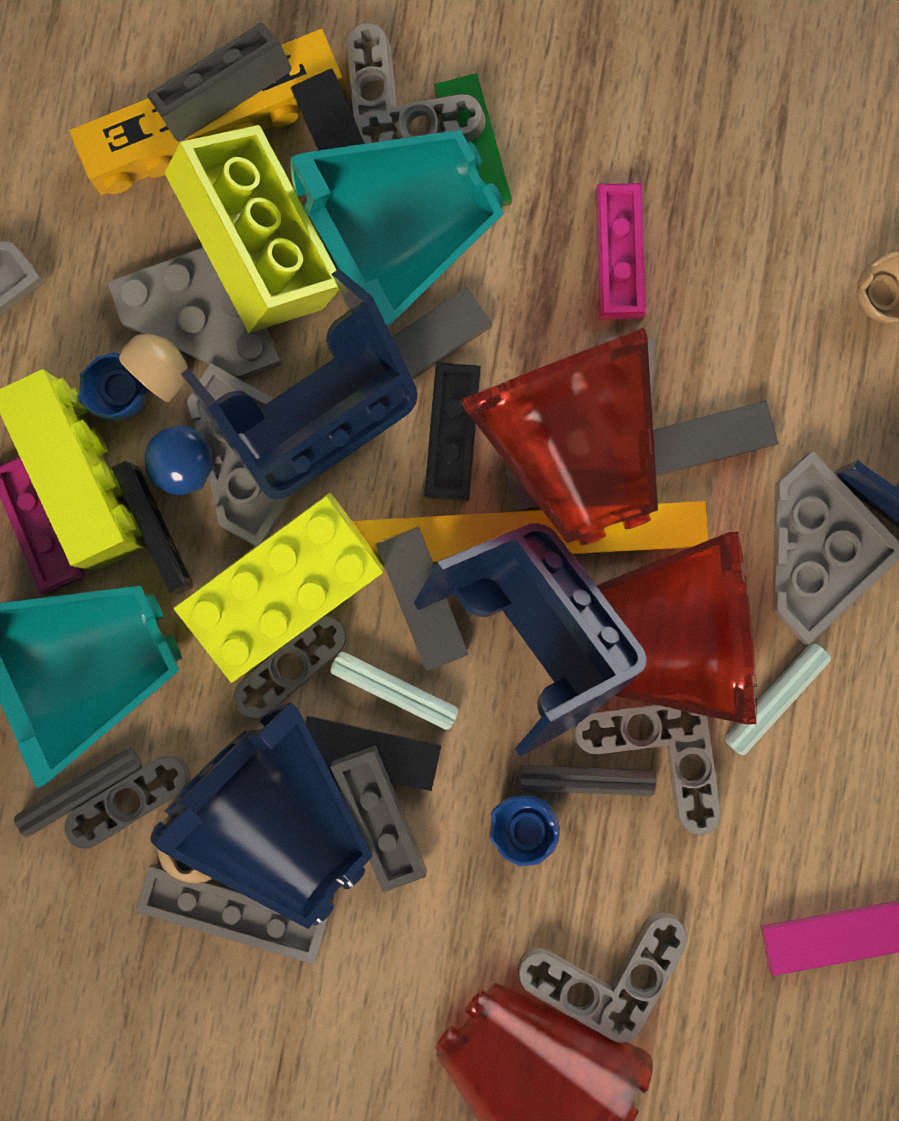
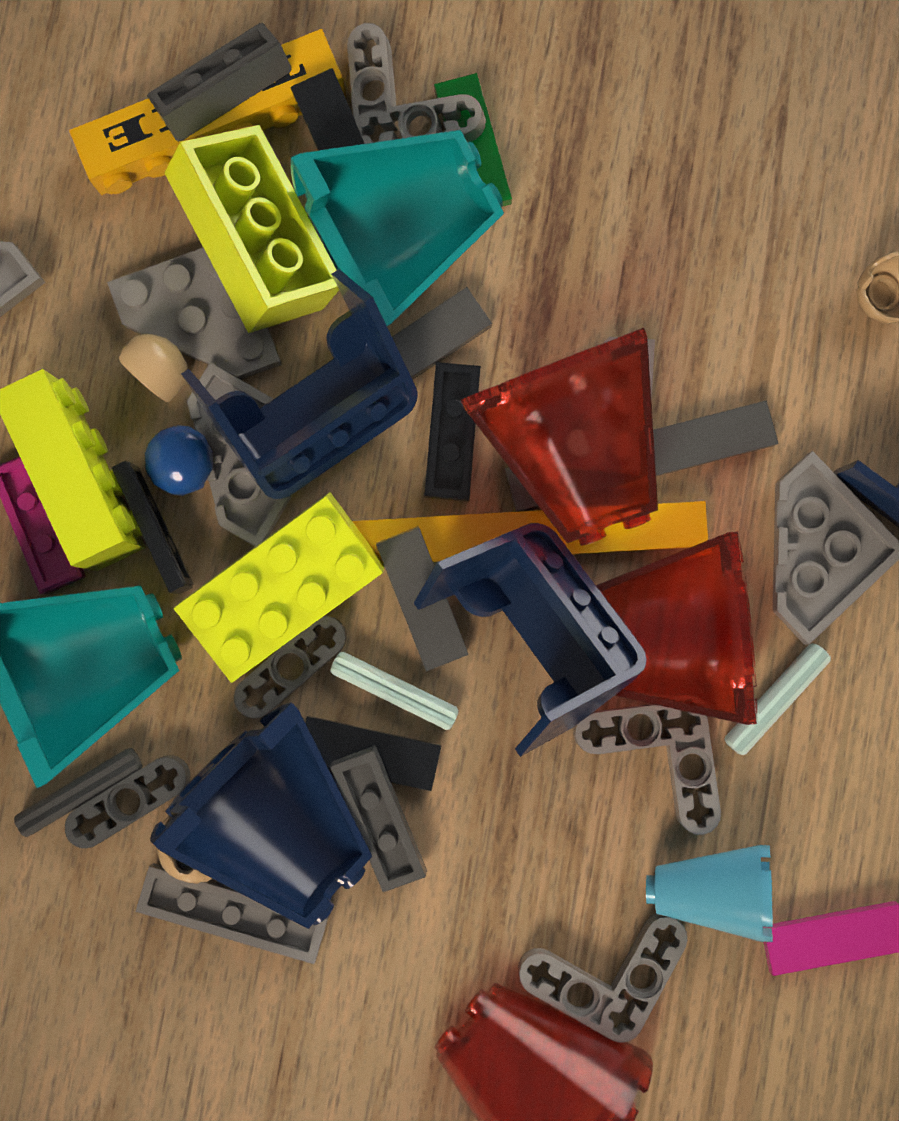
blue hair [77,352,149,423] -> none
blue hair [489,794,560,867] -> none
dark grey axle [519,765,656,796] -> none
dark pink tile [595,183,646,320] -> none
none -> medium azure cone [646,845,773,942]

